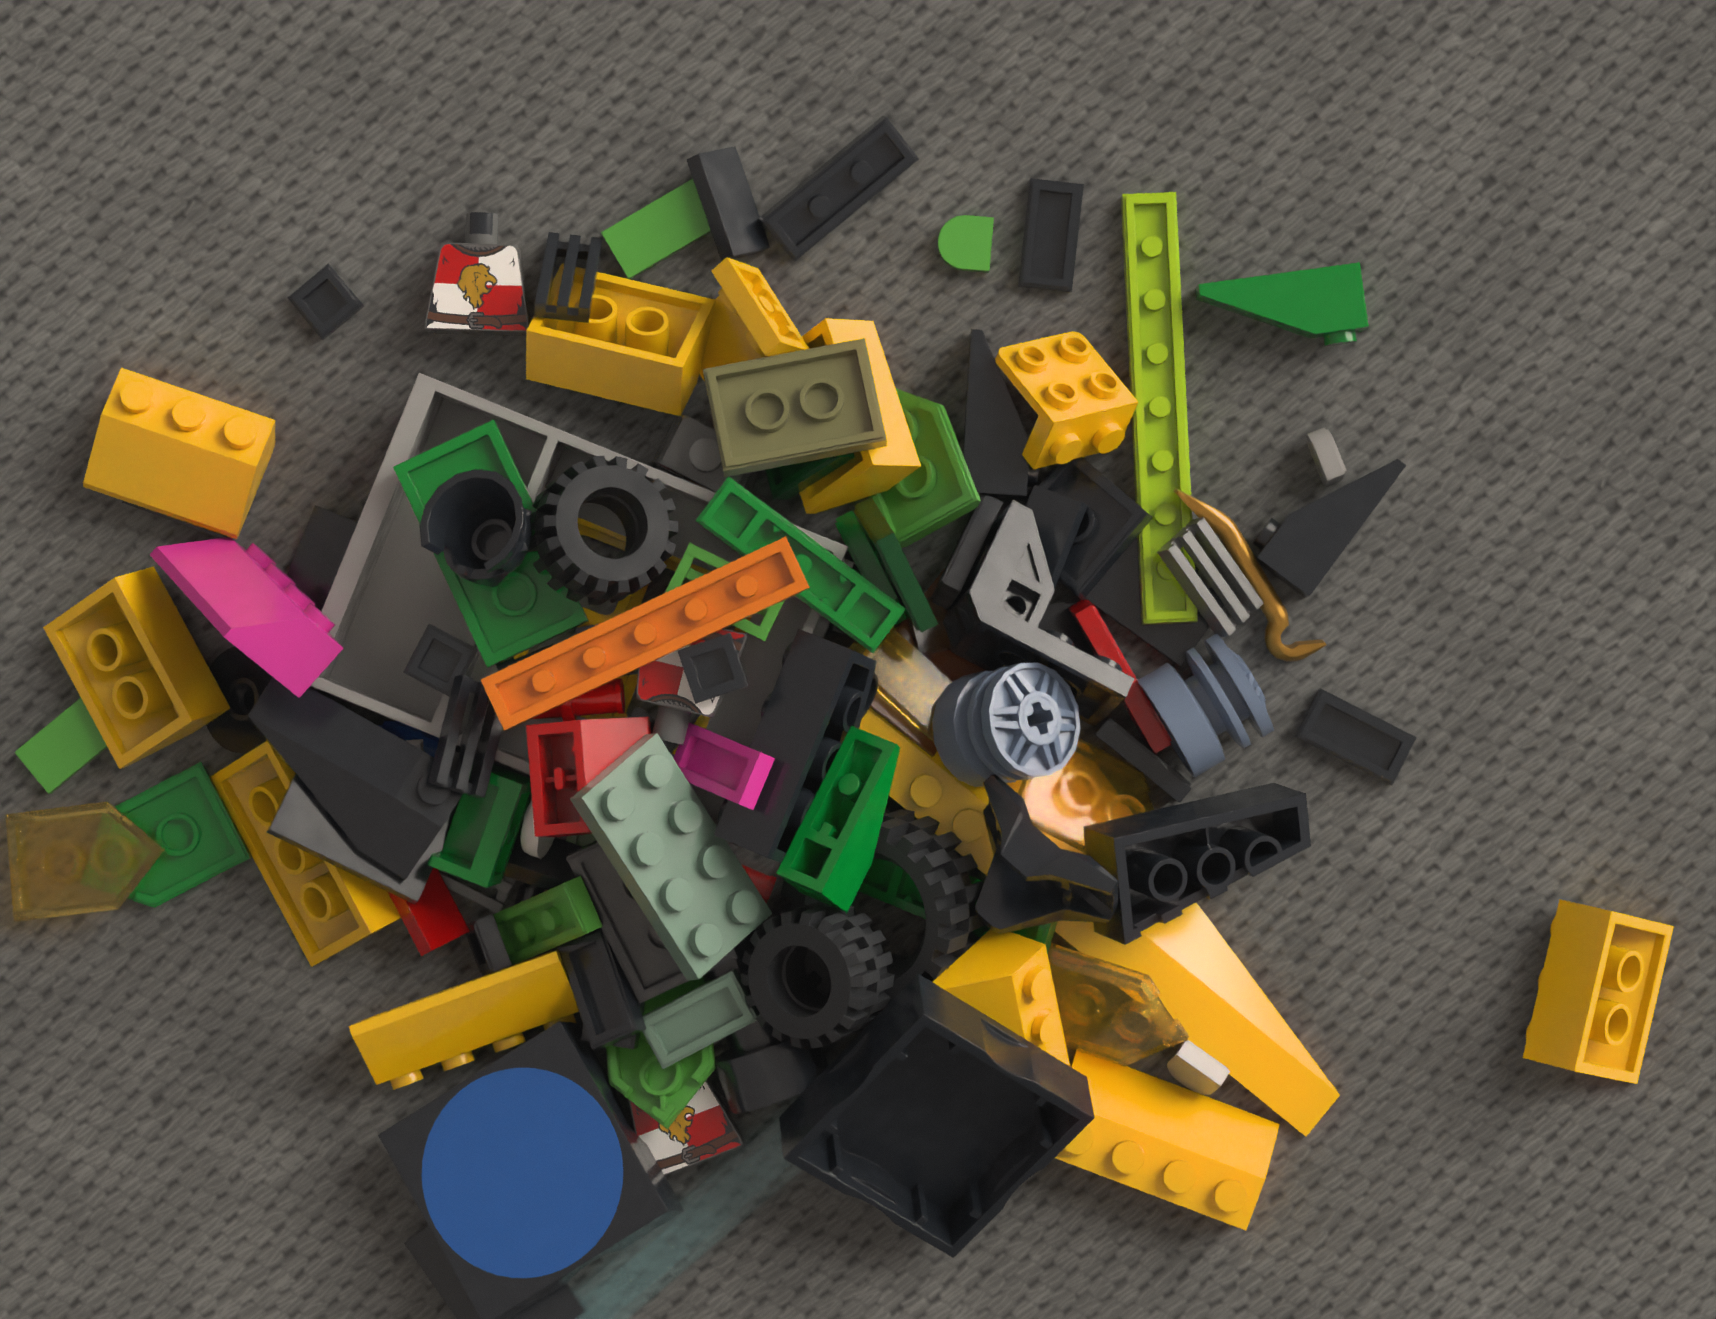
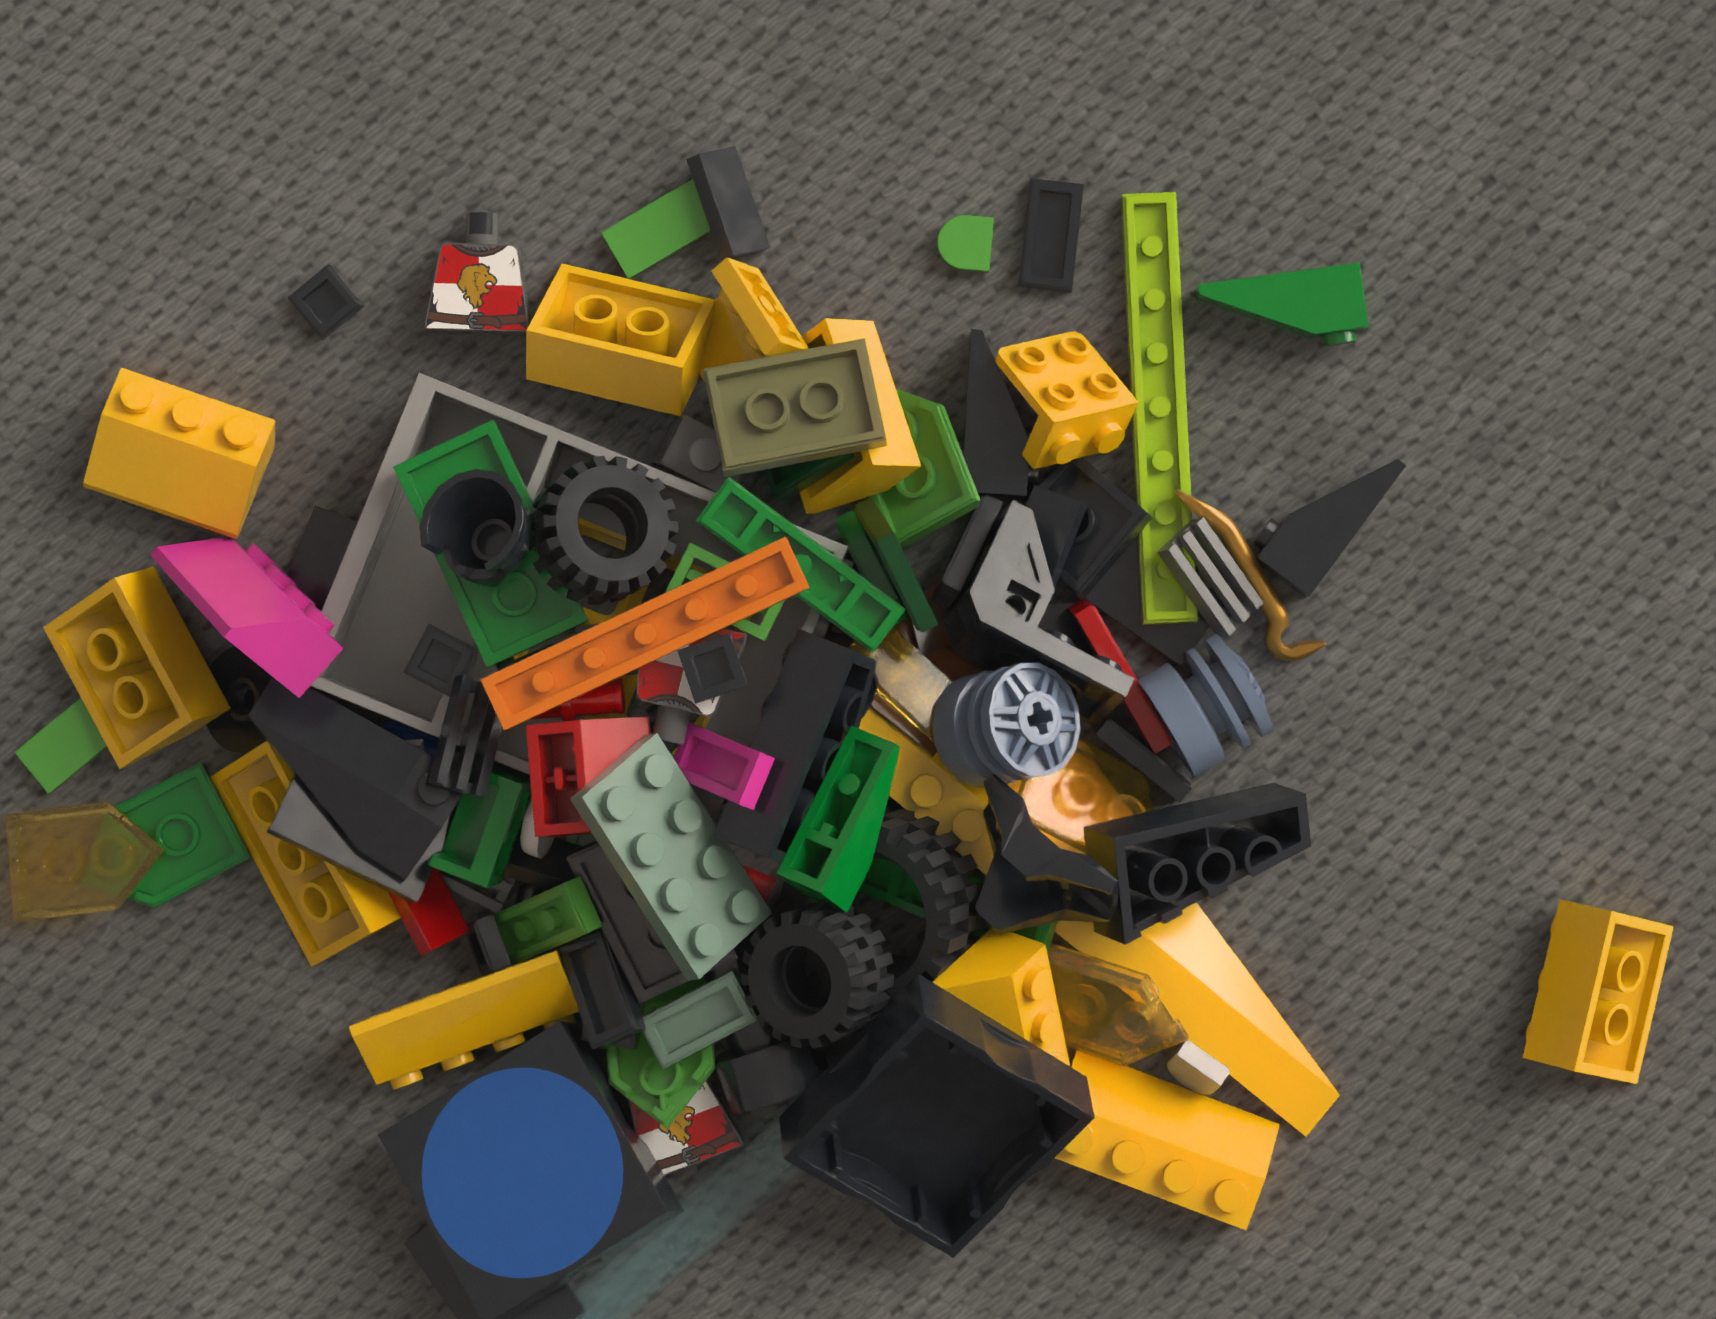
black tile [534,232,602,323] -> none
black tile [759,116,919,262] -> none
black tile [1295,688,1417,786] -> none
light grey tile [1306,427,1347,487] -> none

